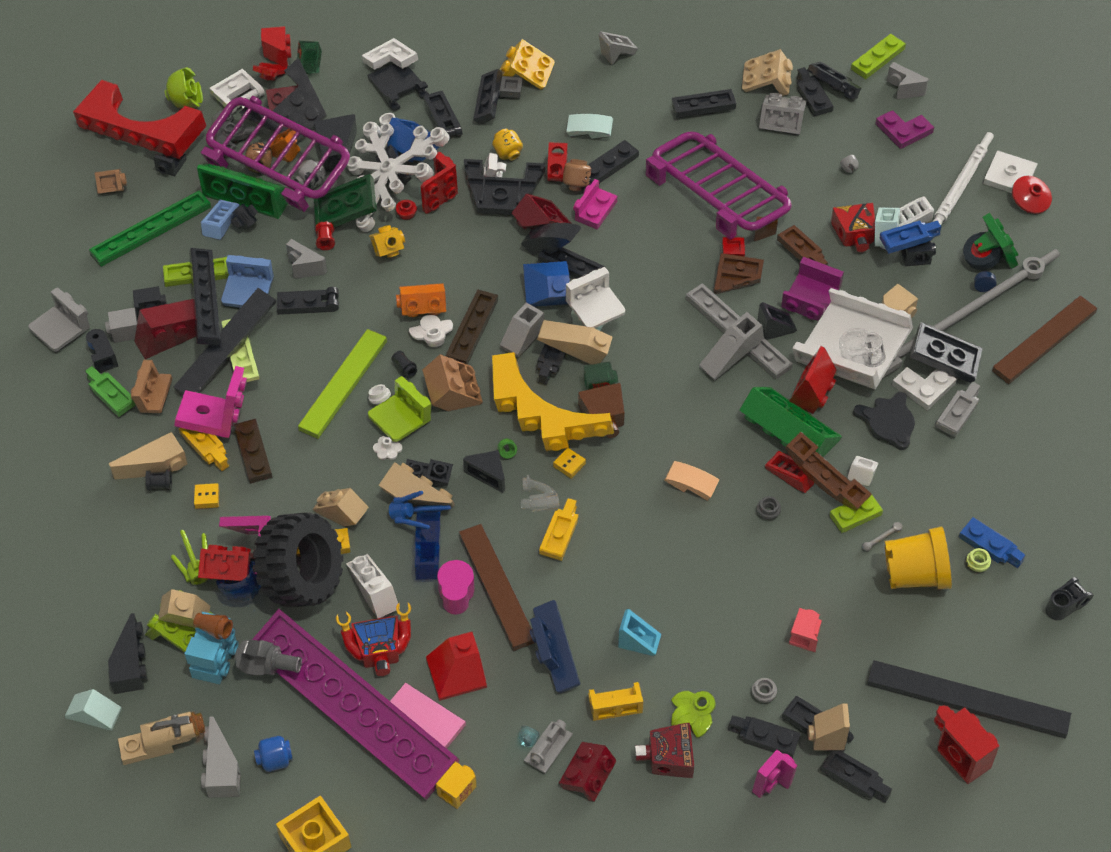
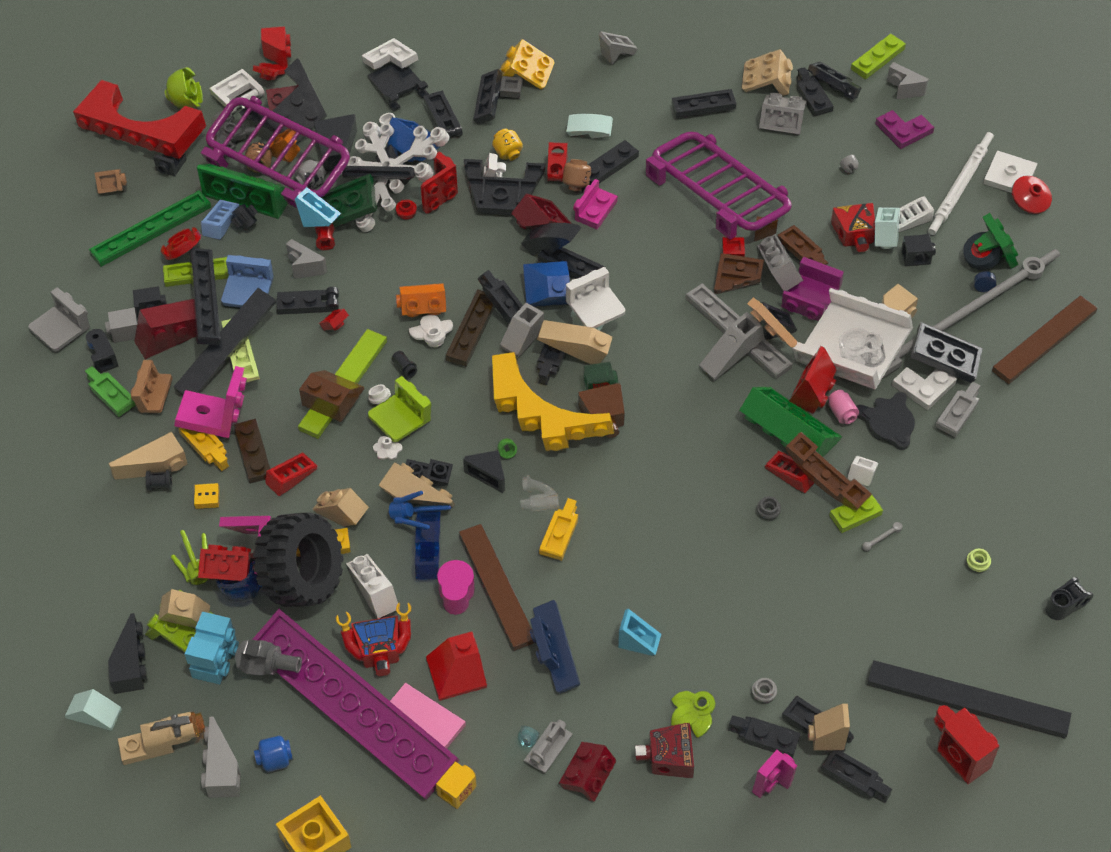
dark orange cone [193,613,233,640] -> none
clear green brick [296,41,322,74] -> none
yellow brick [369,225,405,258] -> none
medium nougat slope [422,354,483,411] -> none
yellow tile [553,448,586,479] -> none
yellow hinge [588,682,643,721] -> none
light nougat slope [664,461,719,501] -> none
coral window [789,608,822,652] -> none
blue hinge [879,220,941,254] -> none
yellow piece [884,526,952,589] -> none
blue hinge [959,517,1025,568] -> none
none -> red tile [160,227,201,260]
none -> red slope [265,452,317,496]
none -> medium azure slope [295,187,341,227]
none -> reddish brown slope [299,370,364,422]
none -> red plate [319,309,349,331]
none -> black axle [342,166,415,179]
none -> black hinge [478,270,523,324]
none -> light nougat hinge [747,297,797,347]
none -> light grey slope [757,234,803,291]
none -> bright pink brick [828,390,859,424]

